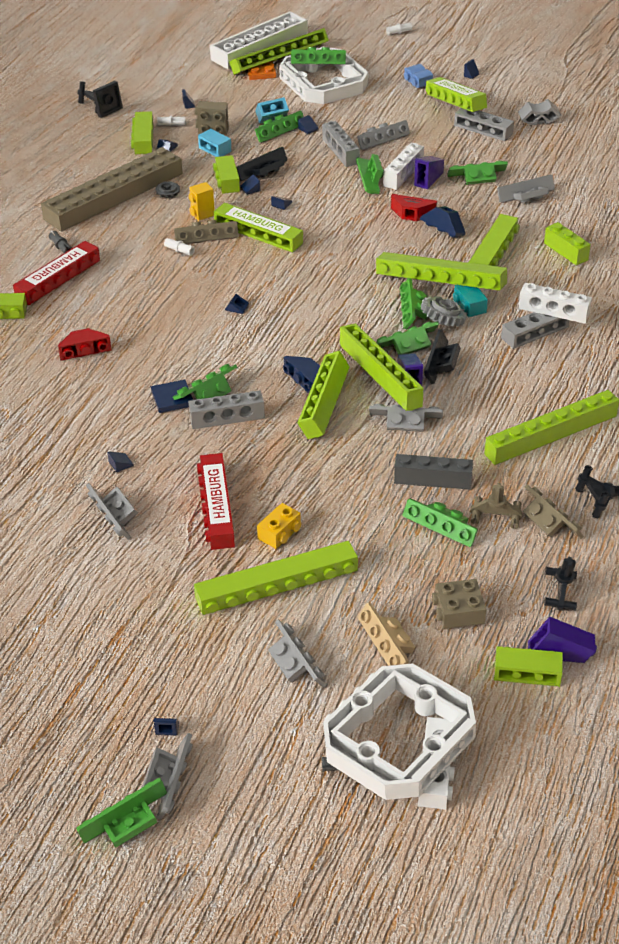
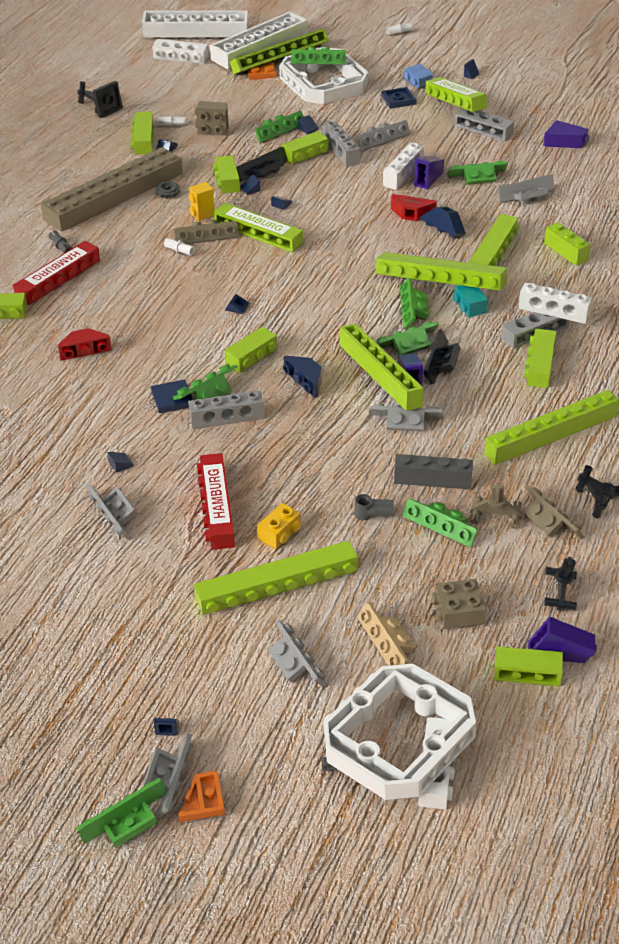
dark blue slope [182,89,195,109] -> none
medium azure brick [198,129,232,157] -> none
medium azure brick [255,97,289,124] -> none
lime brick [297,351,350,439] -> none
bright green bracket [356,154,384,194] -> none
light grey gear [421,296,467,327] -> none
light grey brick [518,99,561,125] -> none
none -> white brick [142,11,248,39]
none -> white brick [152,39,209,64]
none -> orange wing [178,770,225,822]
none -> lime brick [225,327,277,373]
none -> lime brick [282,131,328,165]
none -> dark grey piece [354,494,394,520]
none -> dark blue tile [381,87,417,109]
none -> lime brick [524,329,556,388]
none -> dark purple slope [543,120,590,148]

